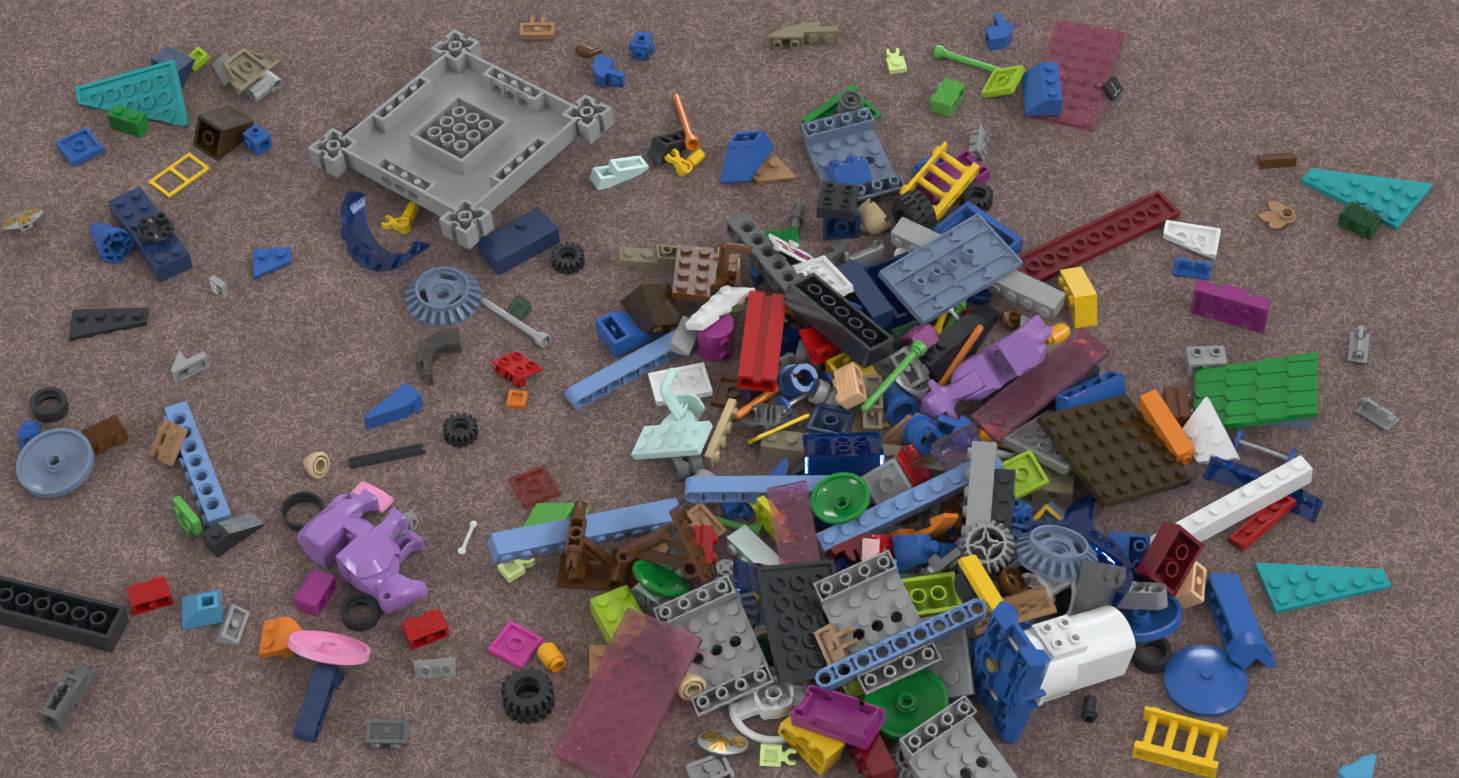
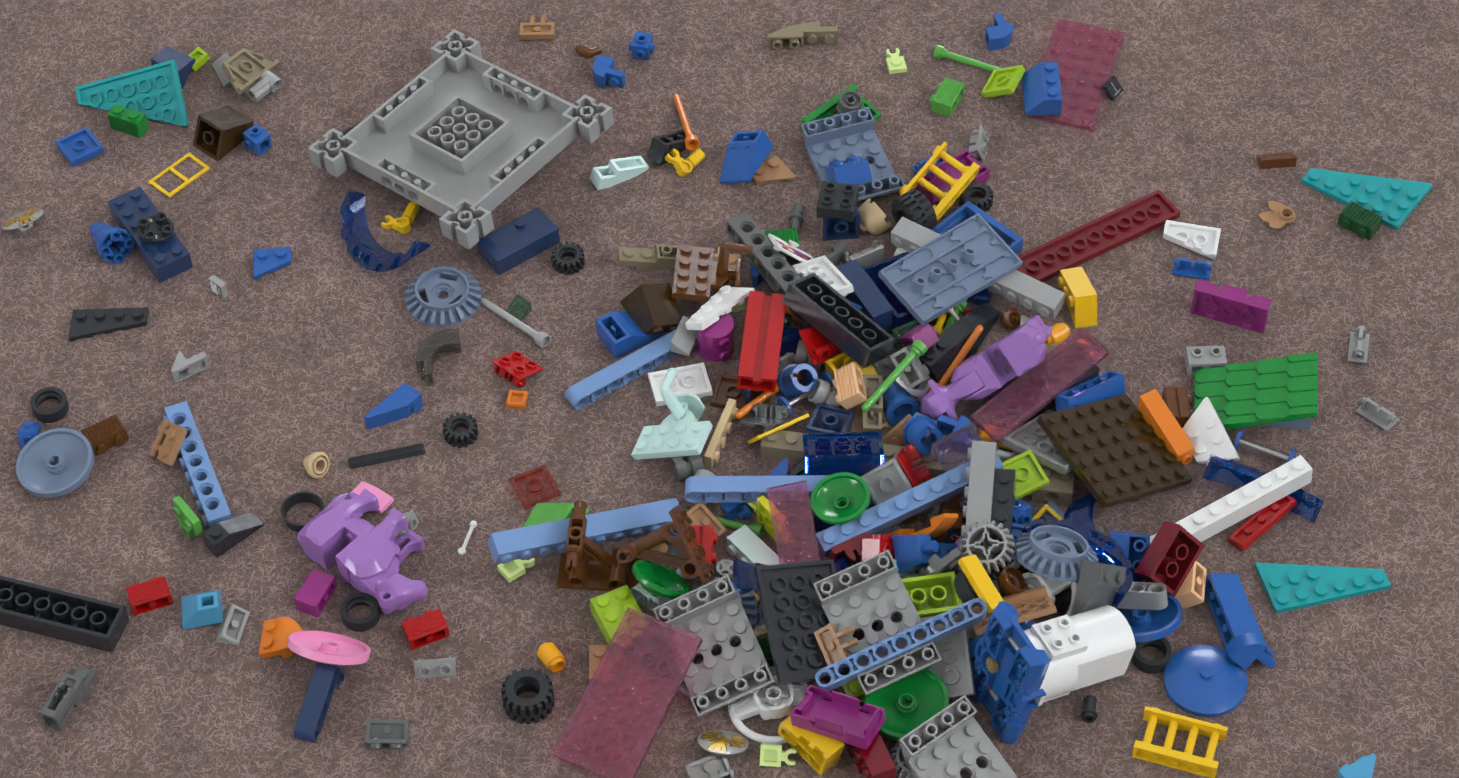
dark pink tile [487,621,544,670] -> none
tan brick [678,672,706,700] -> none

